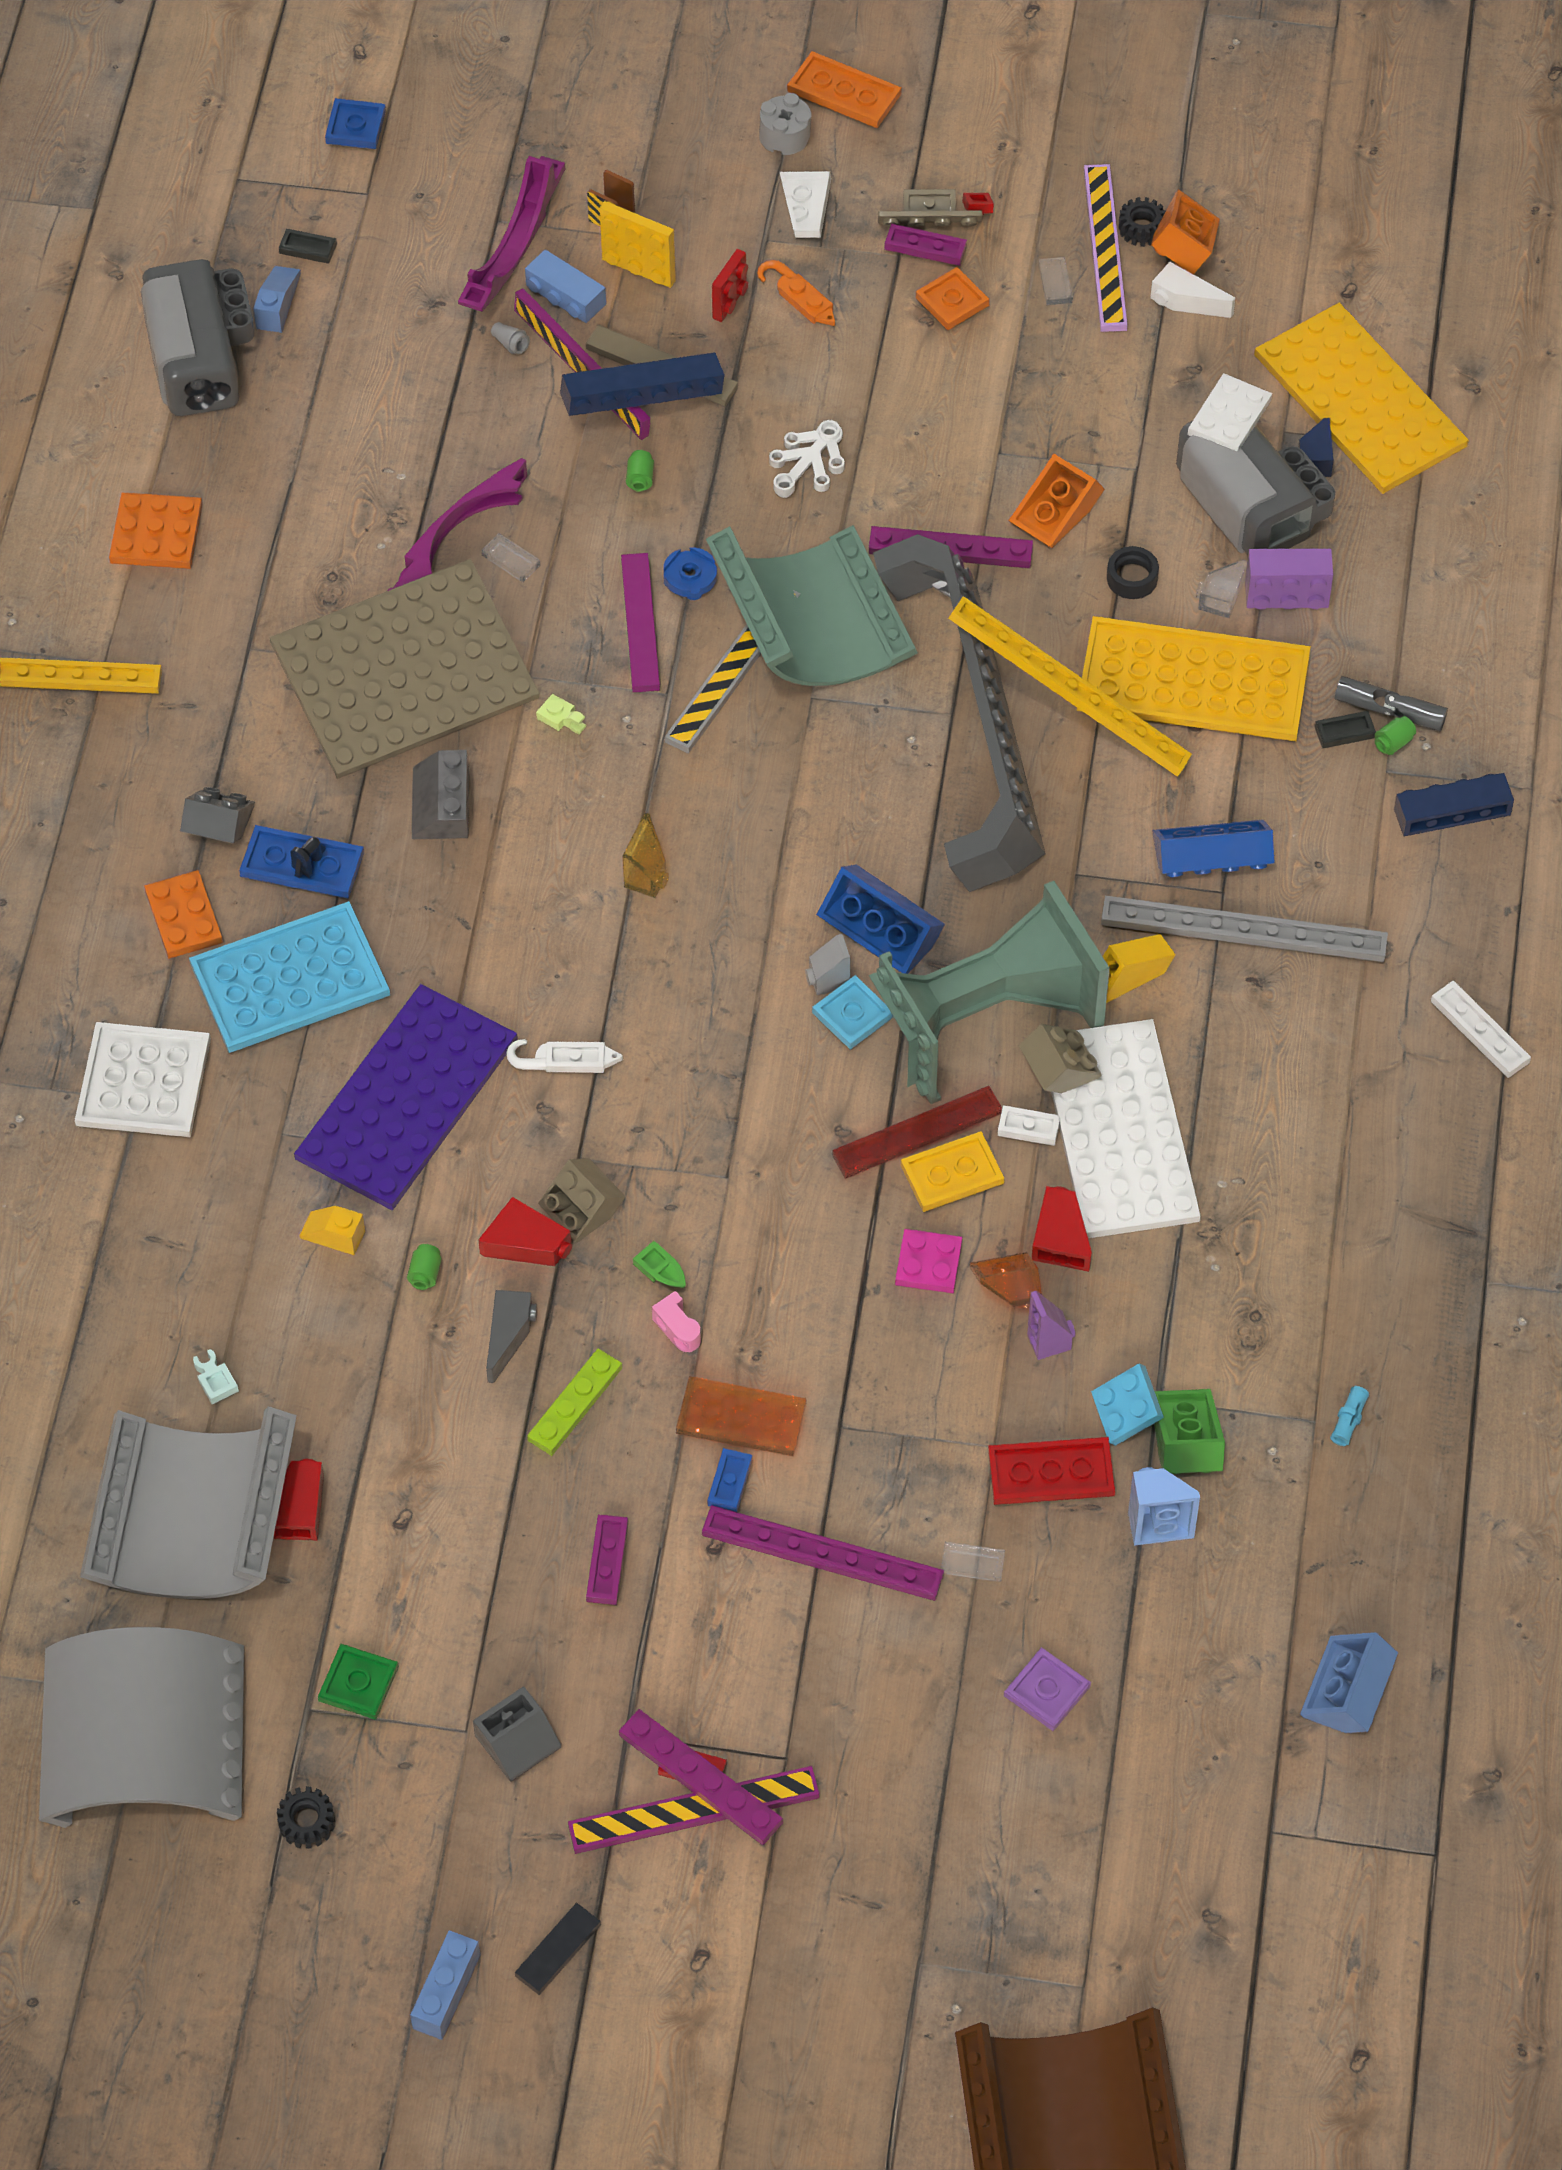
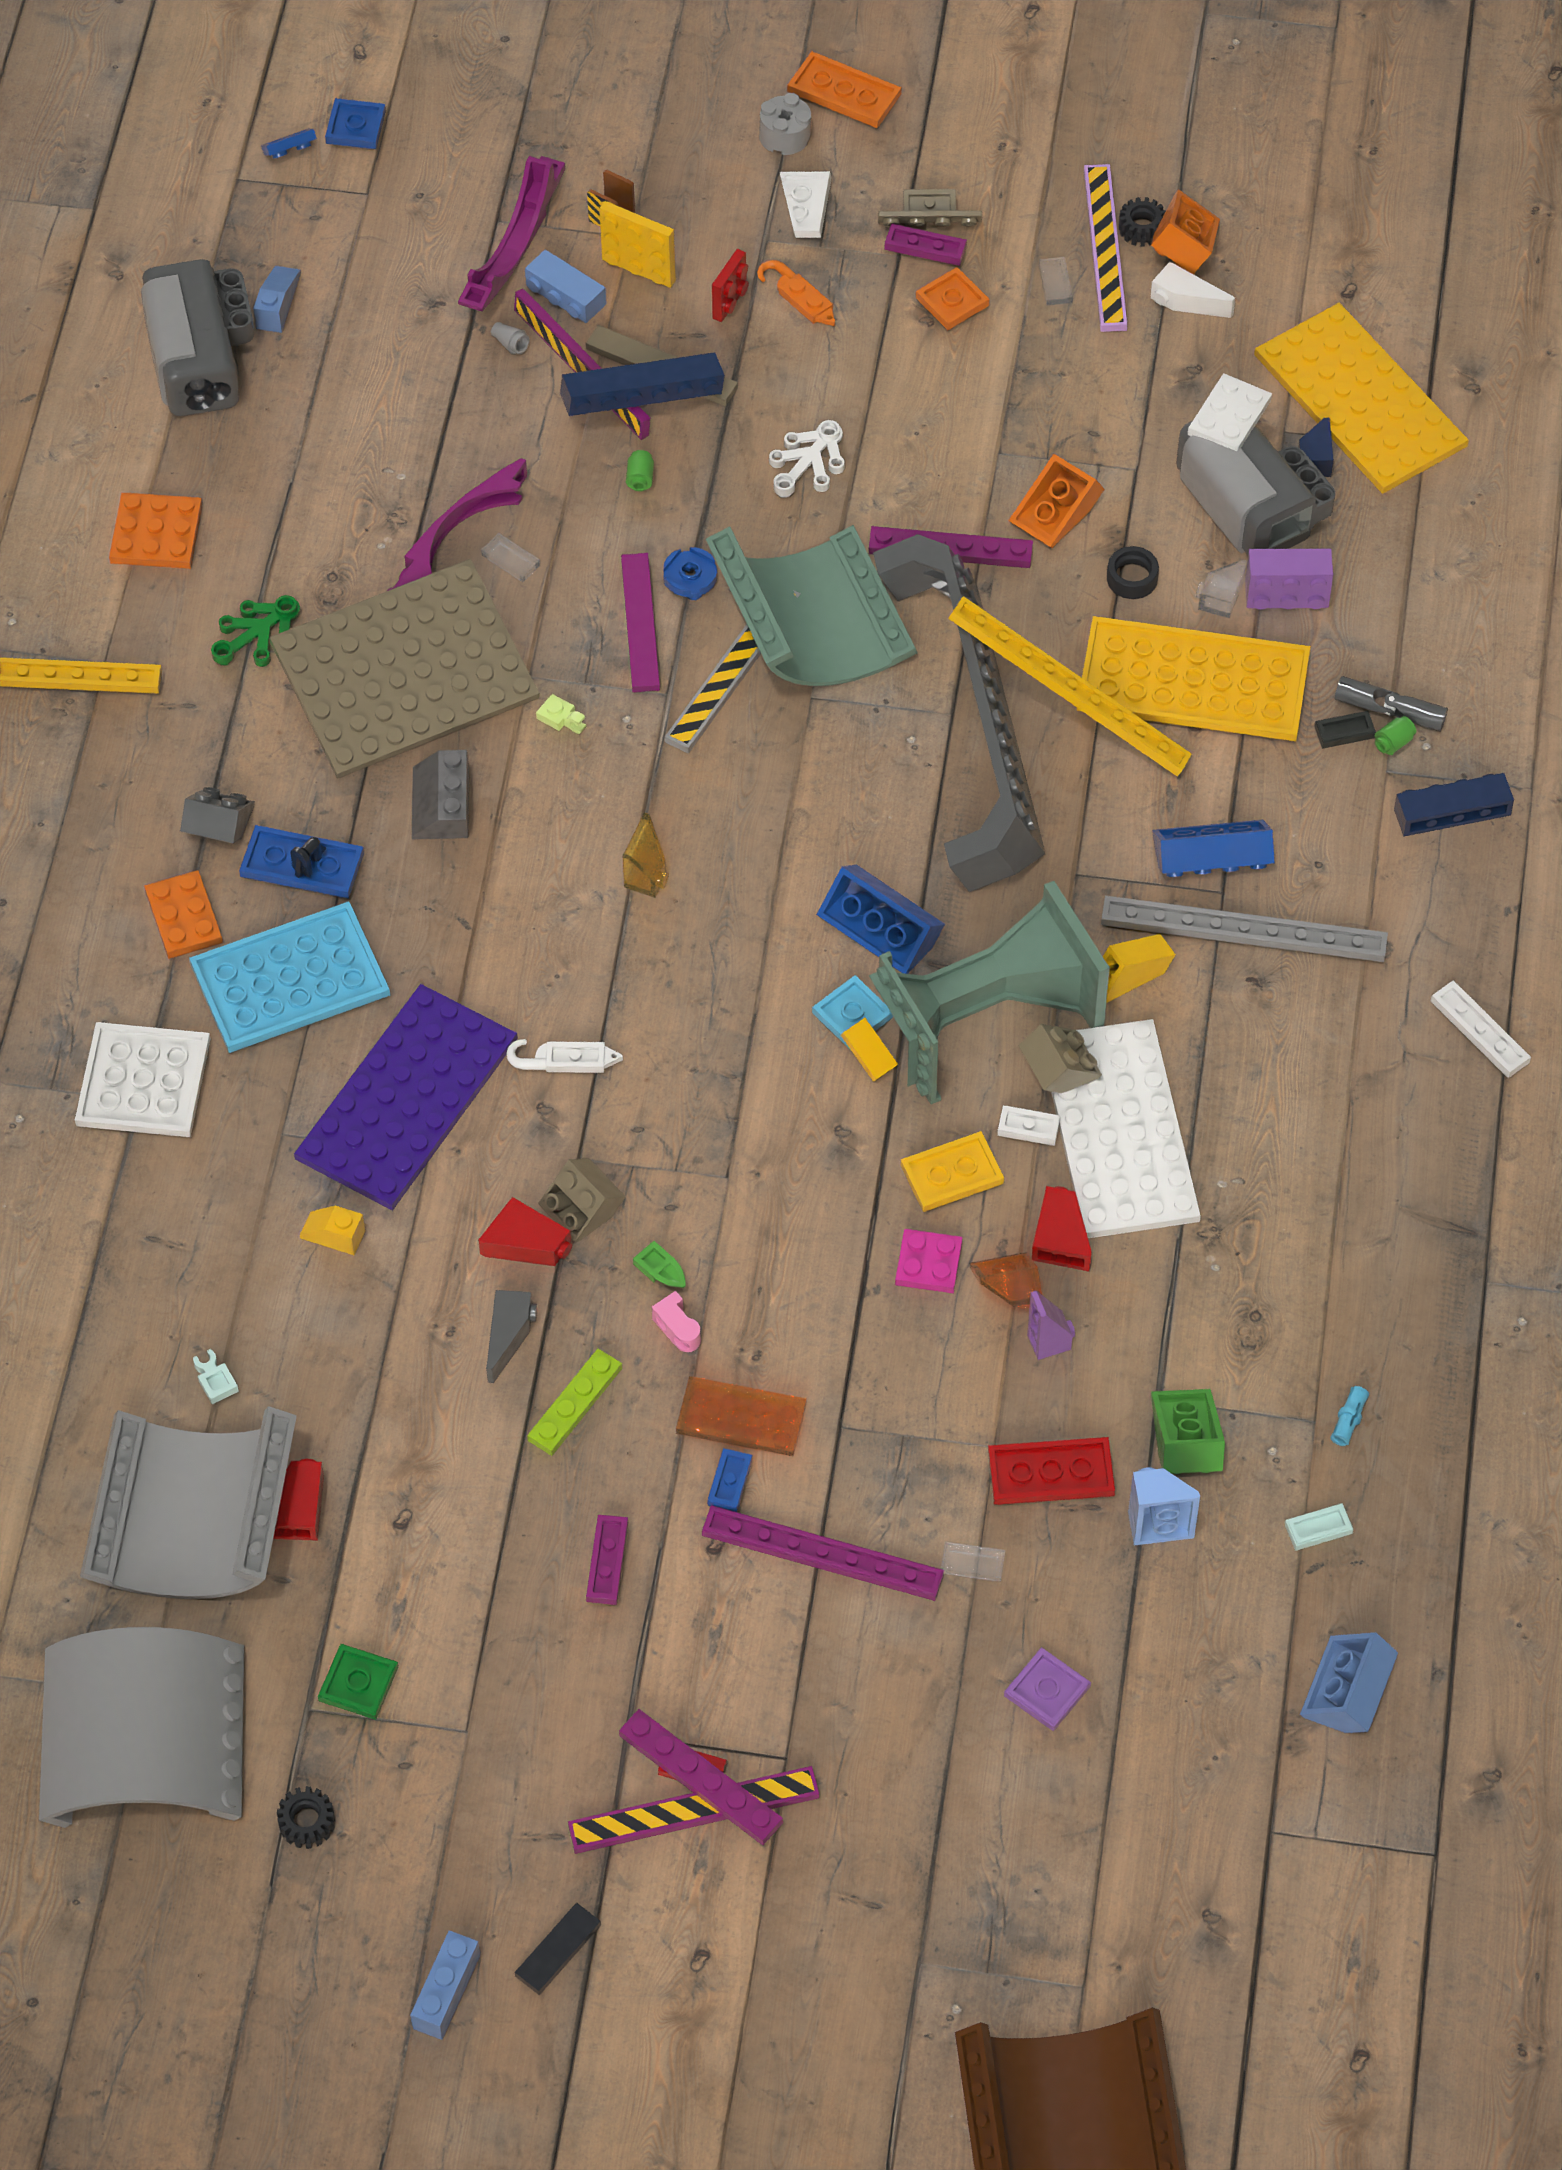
pearl dark grey tile [279,228,337,264] -> none
bright green brick [407,1244,442,1290] -> none
dark grey slope [473,1686,561,1782] -> none
light grey slope [805,934,850,995] -> none
clear red plate [832,1086,1002,1179] -> none
red plate [962,193,994,215] -> none
medium azure plate [1091,1363,1164,1446] -> none
none -> green plant [211,595,300,667]
none -> blue plate [261,128,317,159]
none -> yellow tile [841,1018,898,1082]
none -> light aqua tile [1285,1503,1353,1551]

